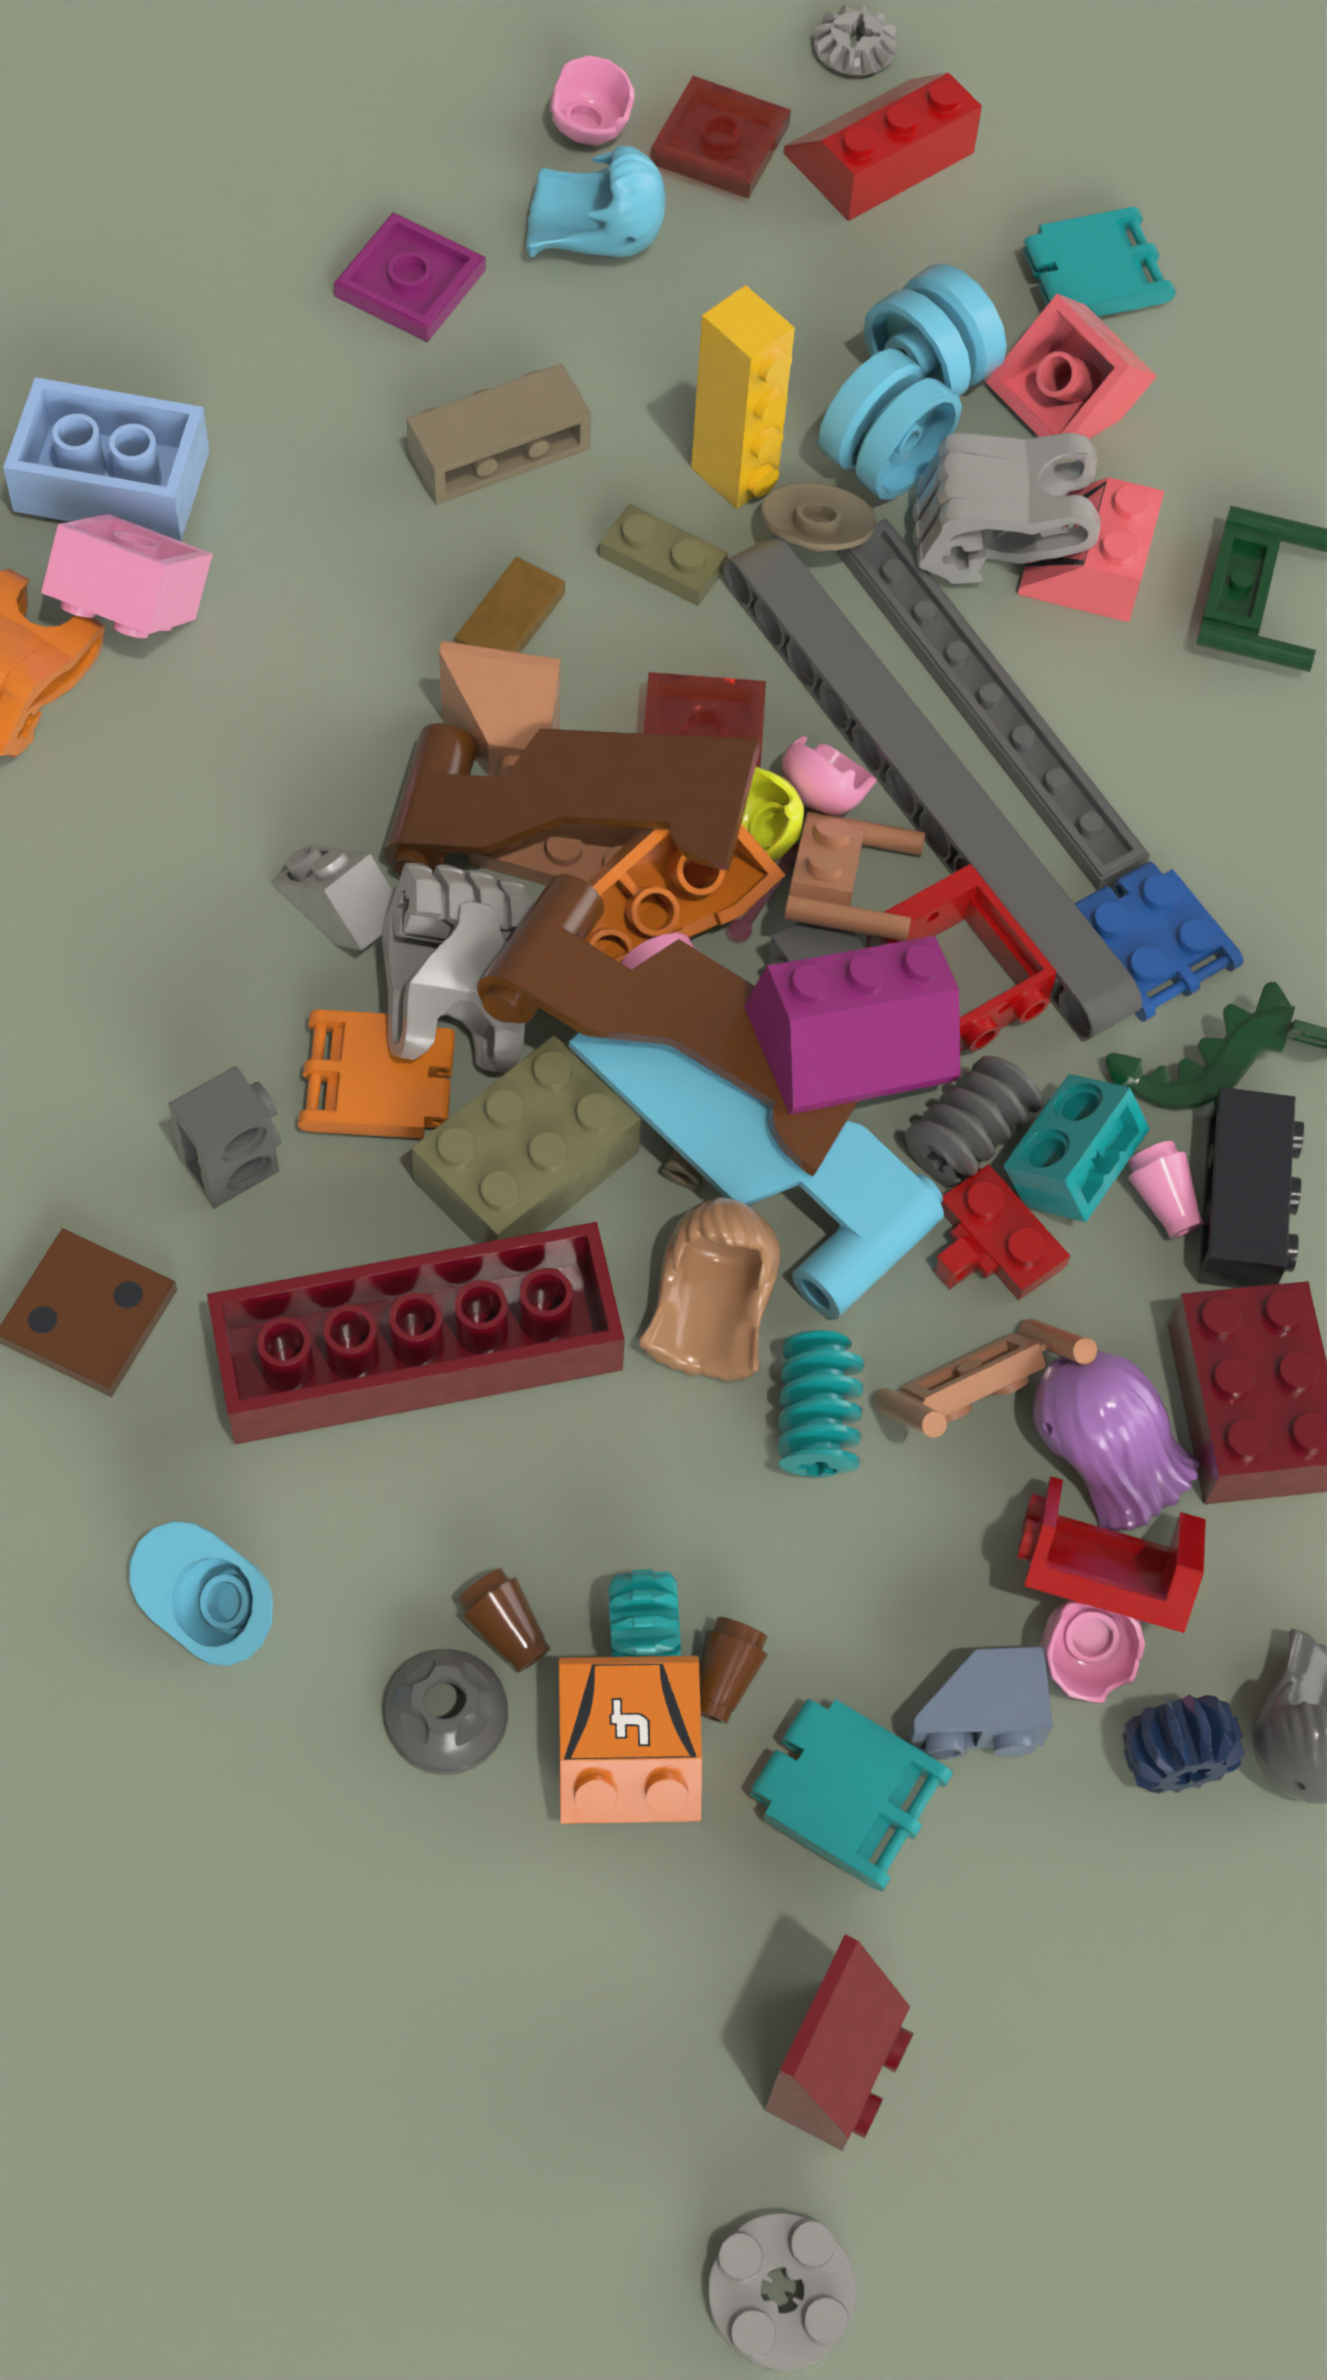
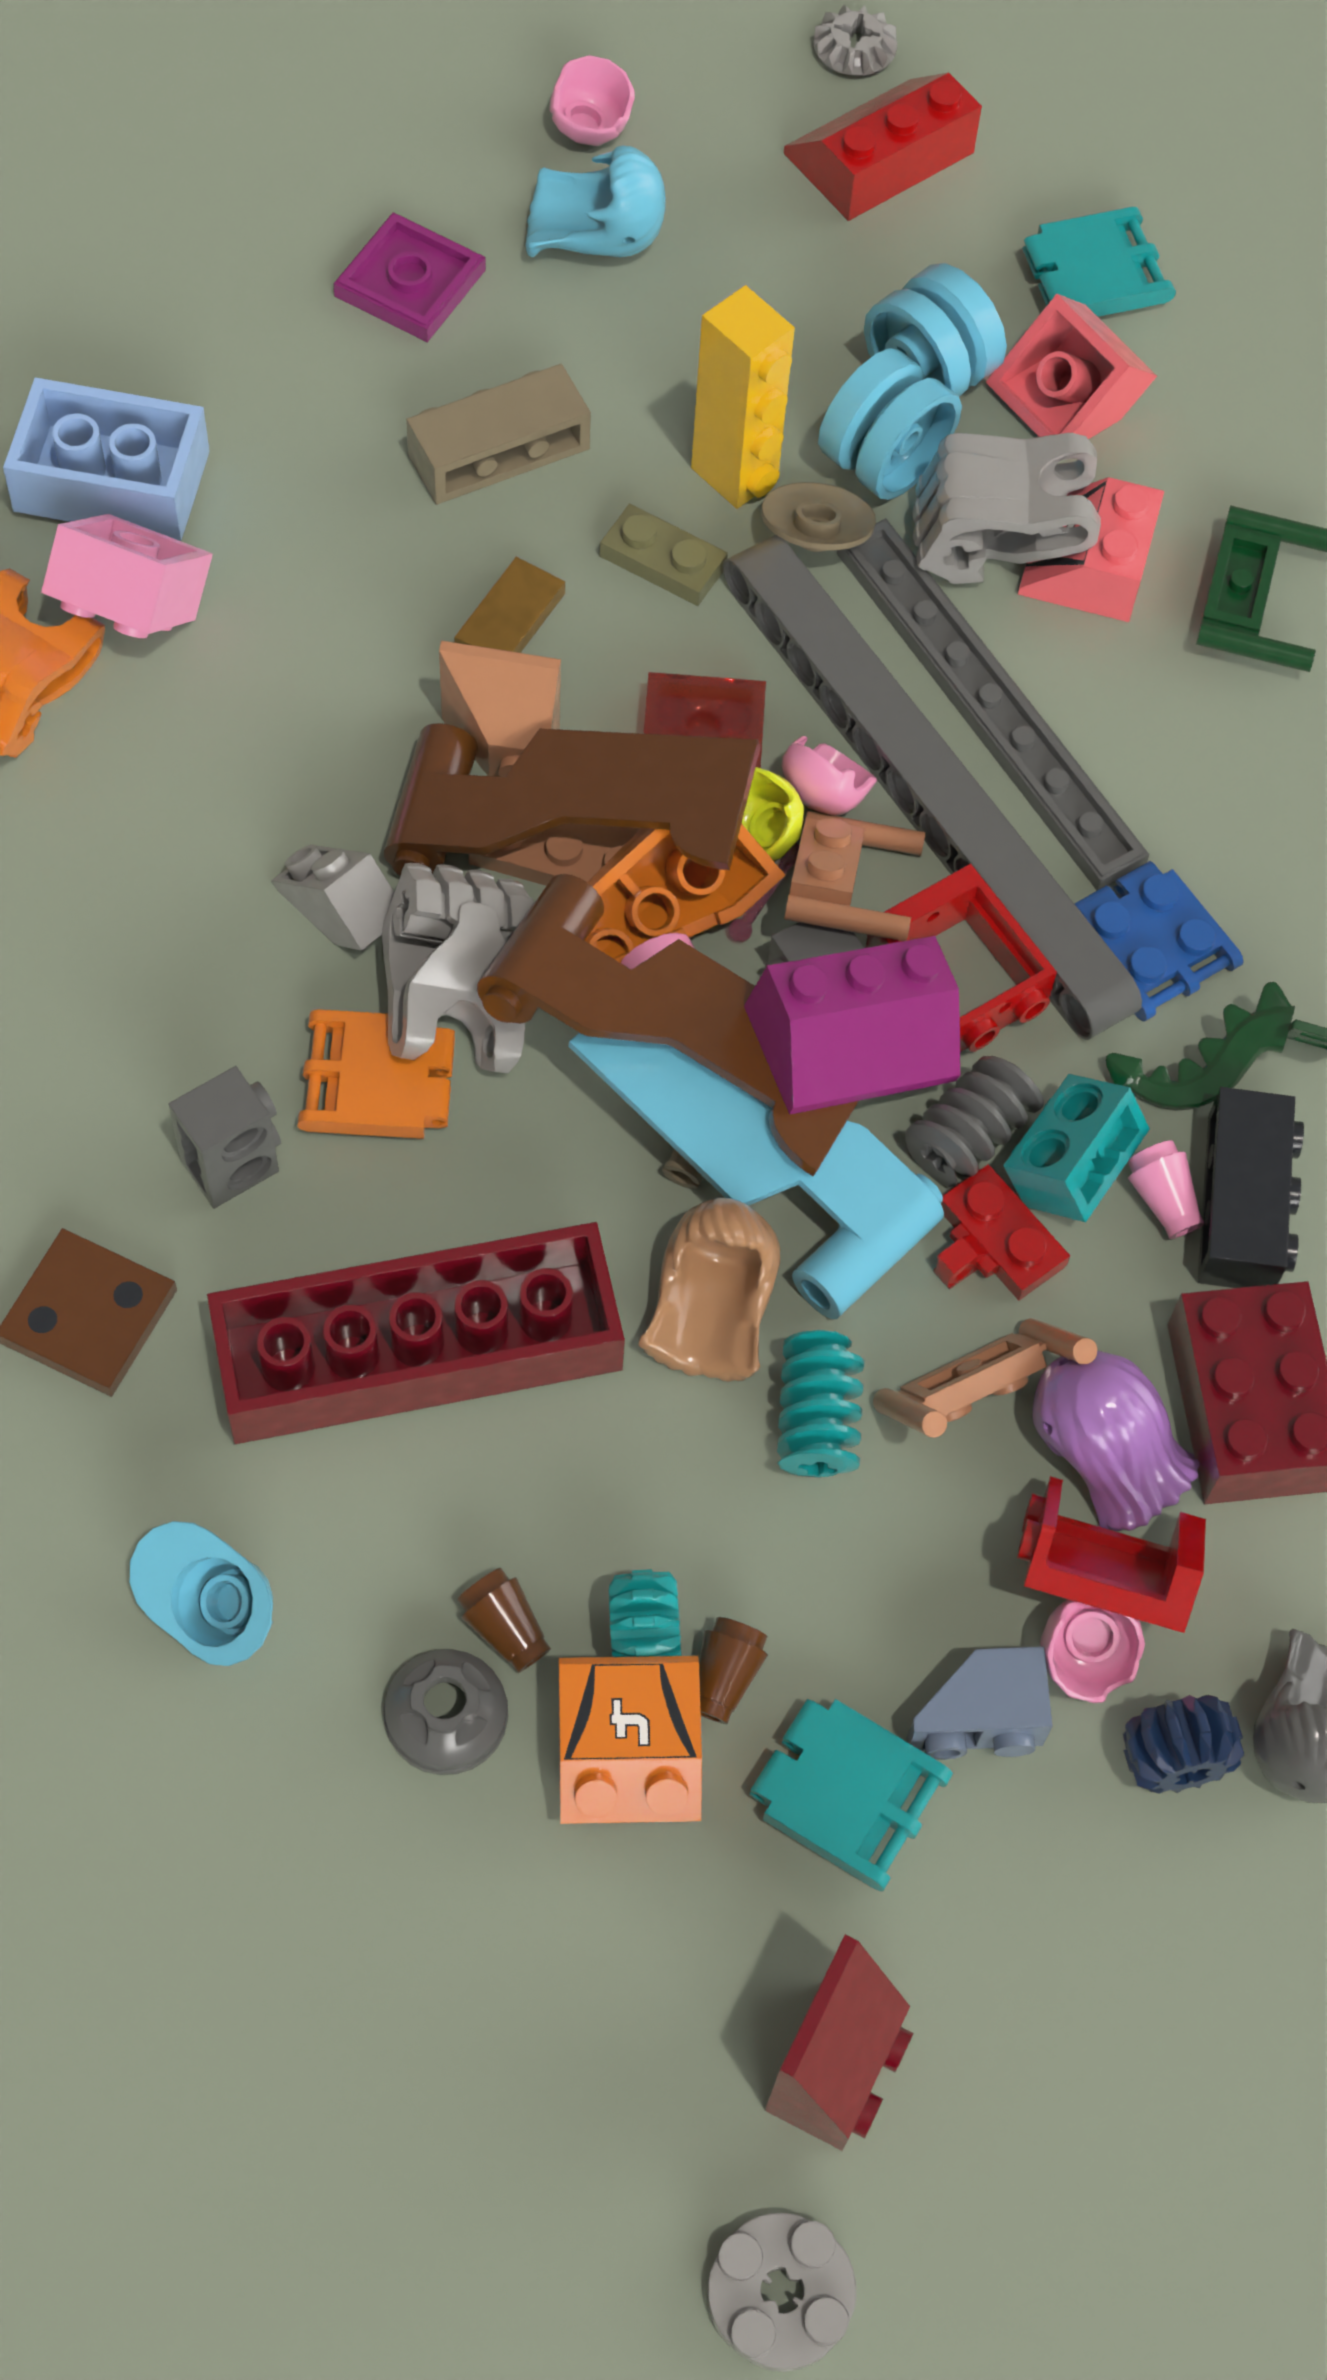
olive brick [411,1034,641,1244] -> none
clear red plate [650,75,791,199] -> none

